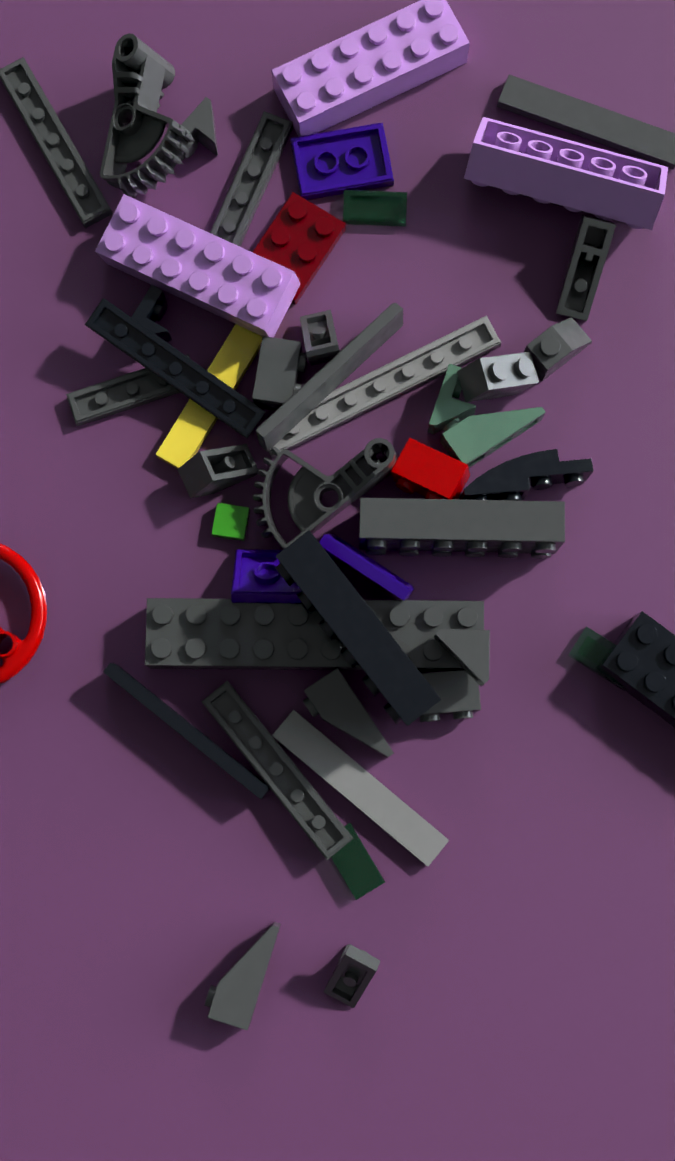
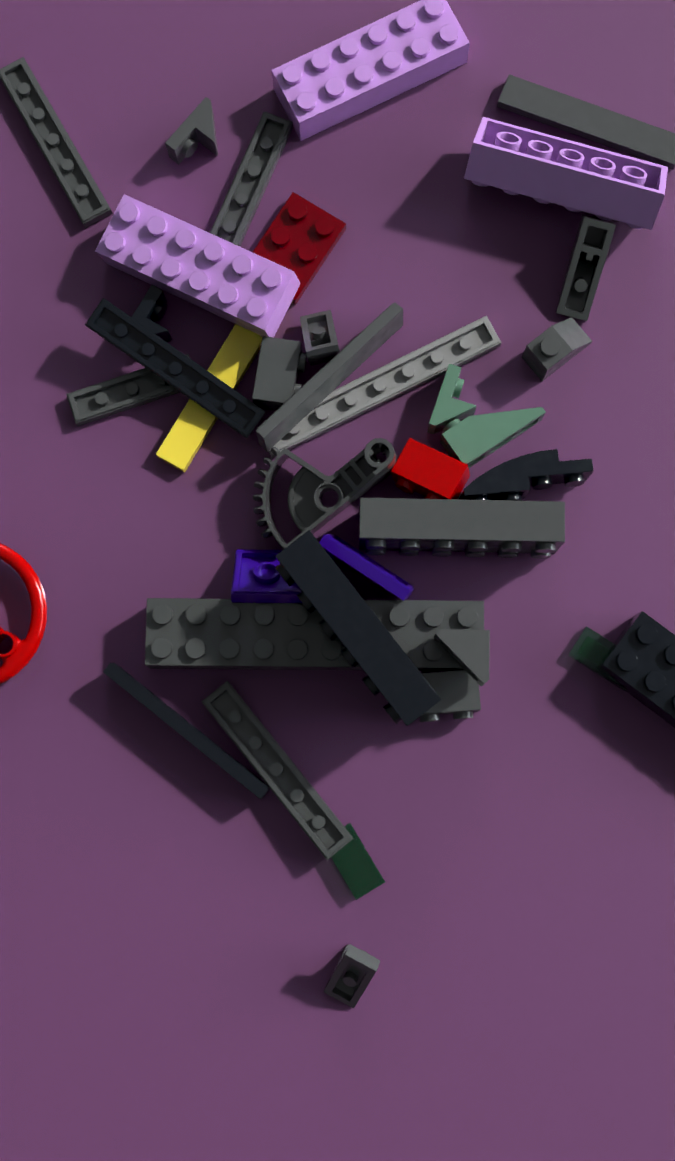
dark grey arm [100,33,195,198] -> none
dark grey slope [177,444,258,499] -> none
dark grey slope [205,922,281,1030] -> none
bright green tile [212,503,250,541] -> none
light grey tile [272,710,449,866] -> none
dark purple tile [290,122,394,200] -> none
dark grey slope [303,668,394,757] -> none
clear green tile [343,190,407,227] -> none
dark grey brick [457,352,539,402] -> none

